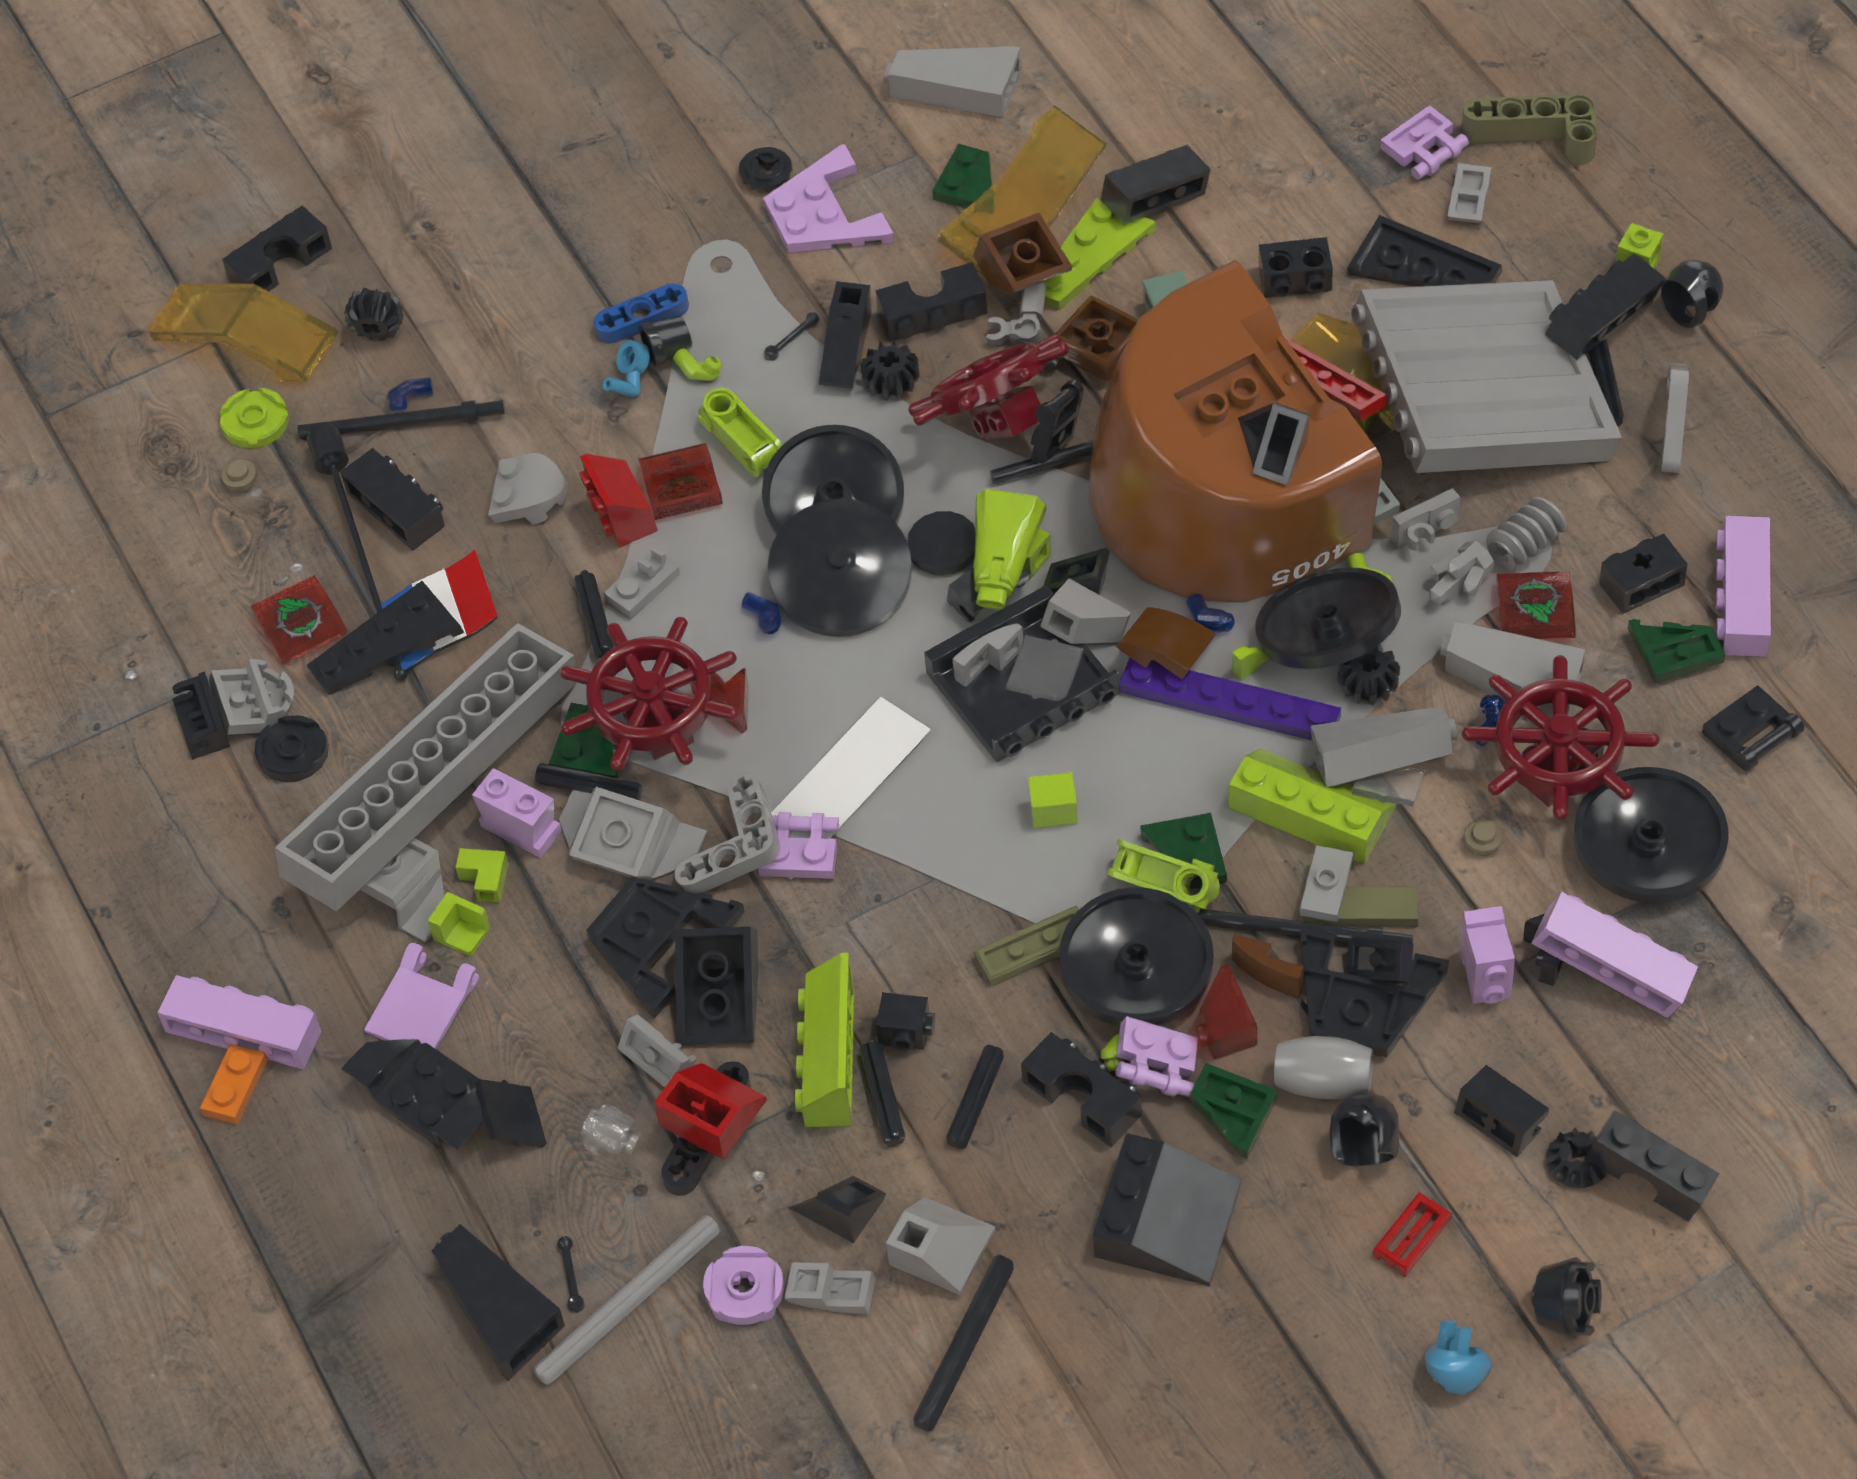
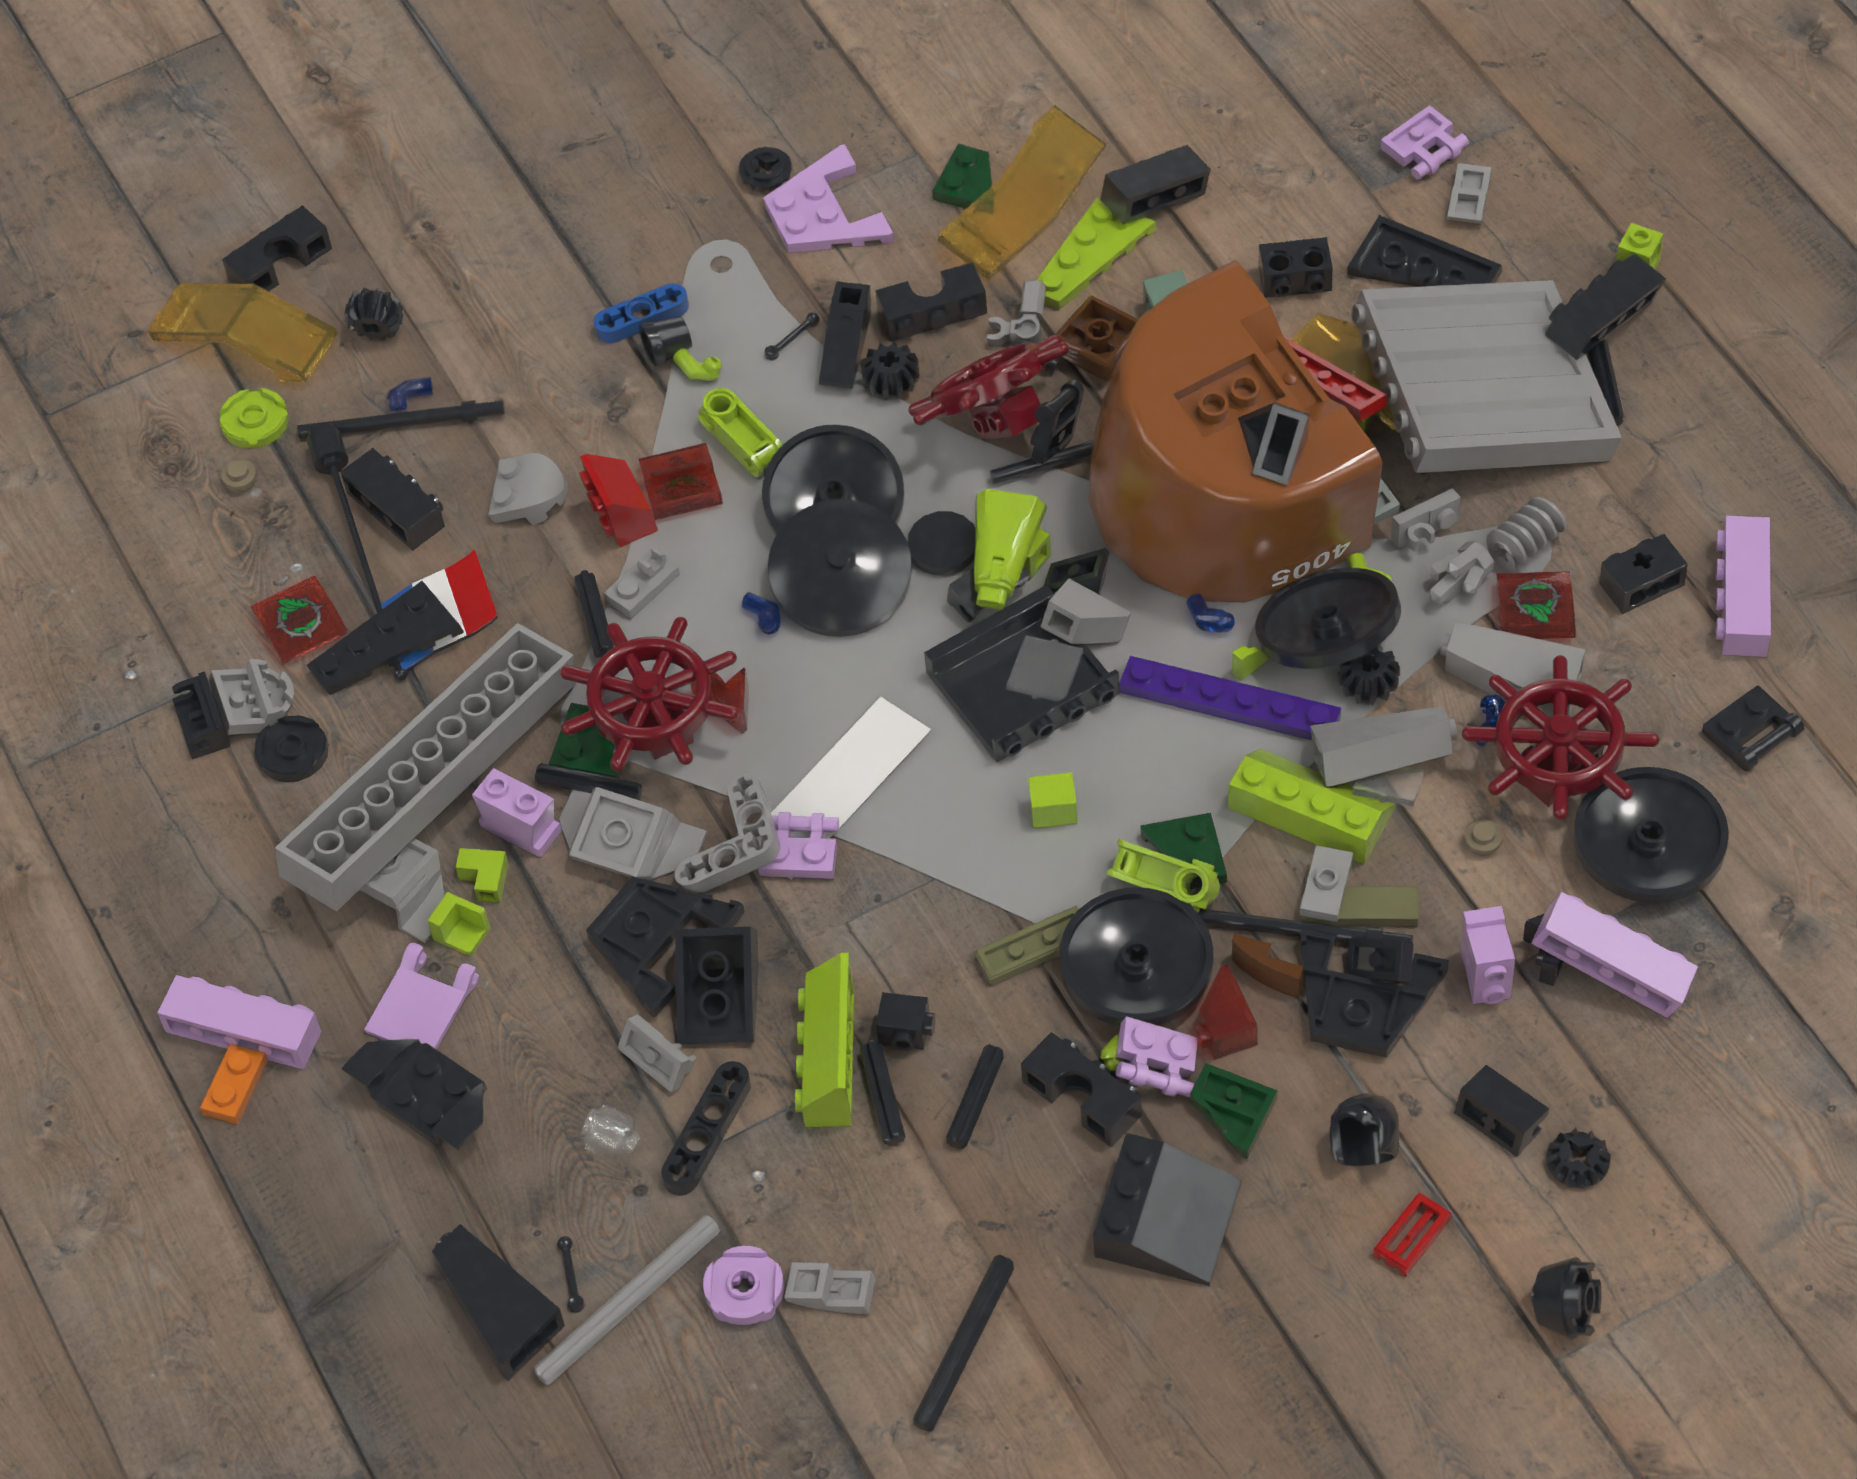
black piece [475,1079,547,1148] -> none
dark azure plate [603,340,650,398] -> none
red slope [654,1062,767,1160] -> none
black slope [788,1176,886,1243] -> none
light grey slope [885,46,1022,118] -> none
light grey slope [886,1197,996,1295] -> none
light grey slope [953,623,1024,687] -> none
reddish brown slope [973,212,1073,294] -> none
reddish brown slope [1116,607,1216,679] -> none
light grey piece [1274,1036,1373,1100] -> none
dark azure piece [1424,1320,1492,1395] -> none
olive beam [1461,94,1598,165] -> none
black arch [1584,1110,1720,1222] -> none
dark green wing [1628,619,1725,683] -> none
black helmet [1661,259,1724,328] -> none
light grey beam [1661,363,1689,473] -> none

